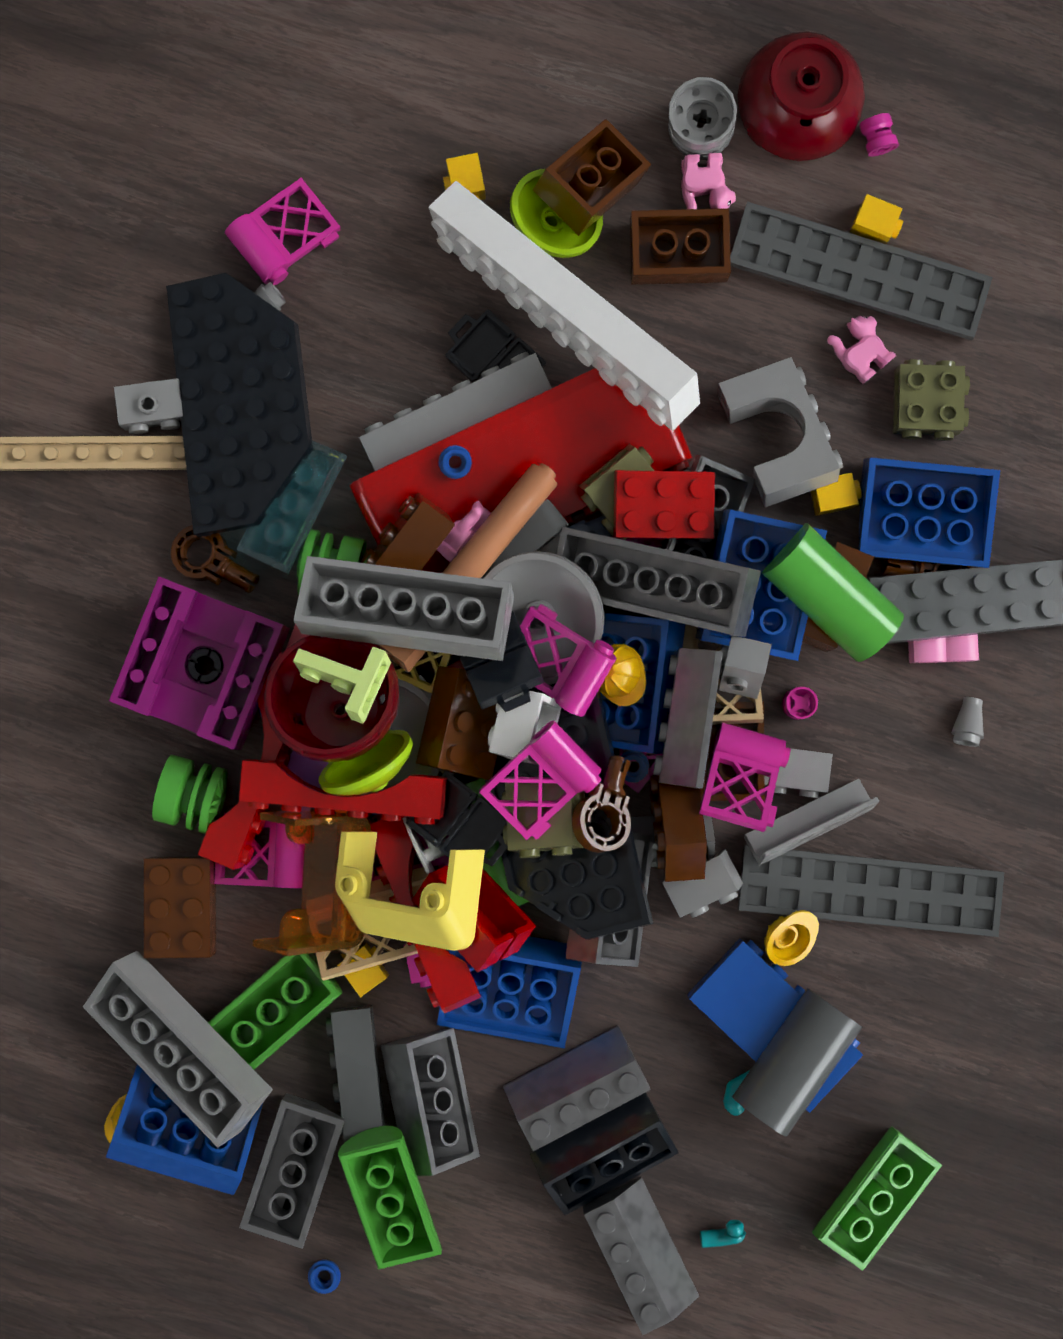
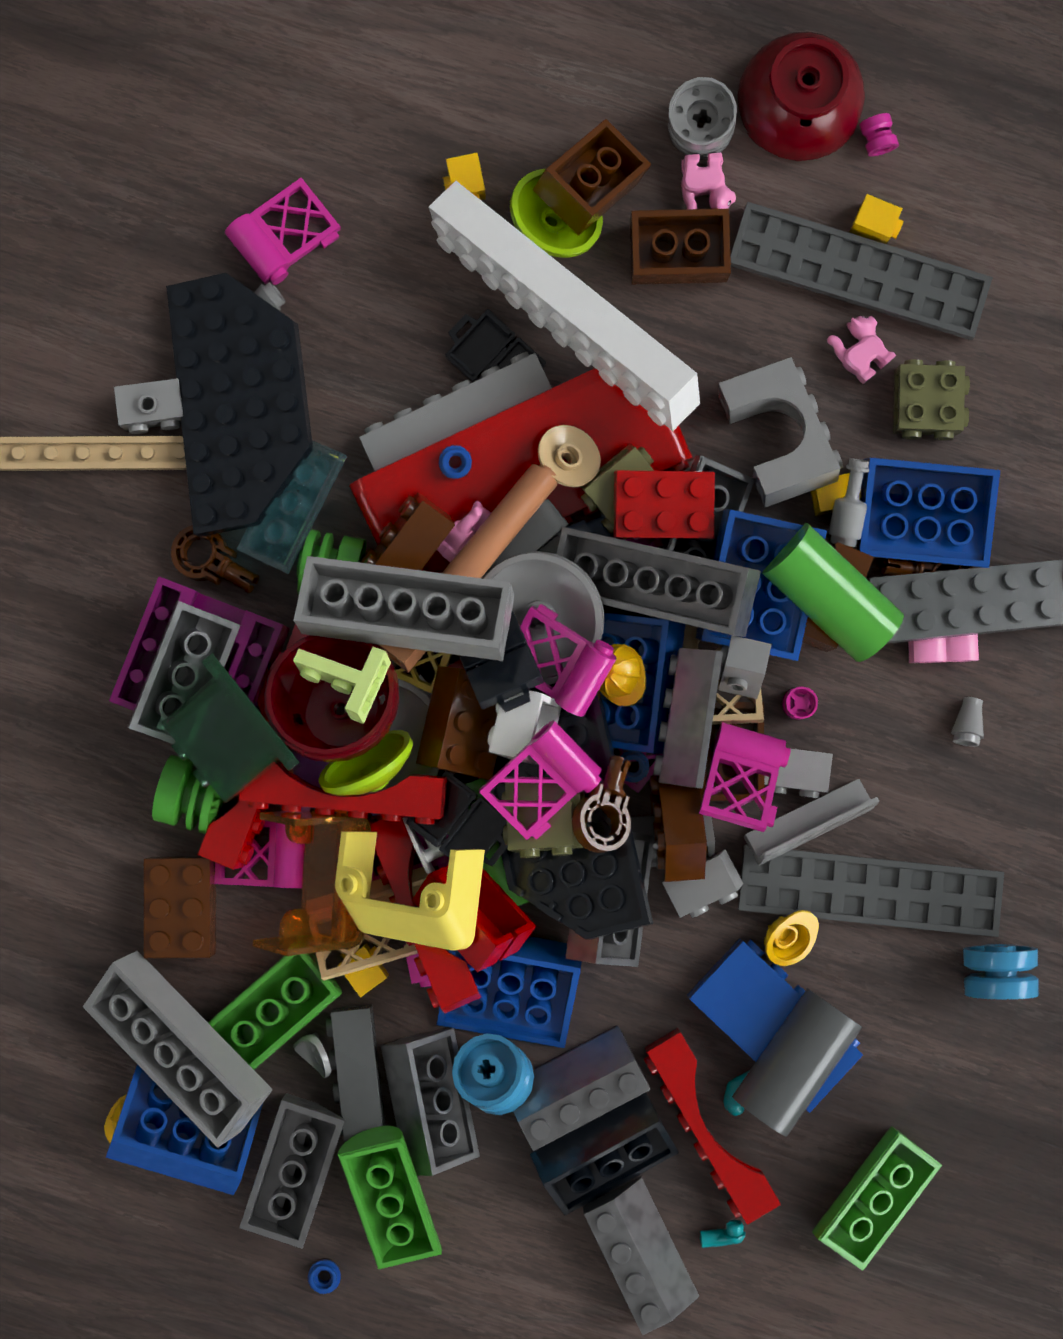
none -> flat silver slope [128,601,241,750]
none -> clear green windscreen [162,653,302,803]
none -> light grey piece [293,1033,331,1078]
none -> dark azure wheel [452,1033,534,1115]
none -> tan dish [538,425,601,487]
none -> red arch [644,1028,781,1225]
none -> light grey piece [829,458,869,547]
none -> dark azure wheel [963,944,1039,999]

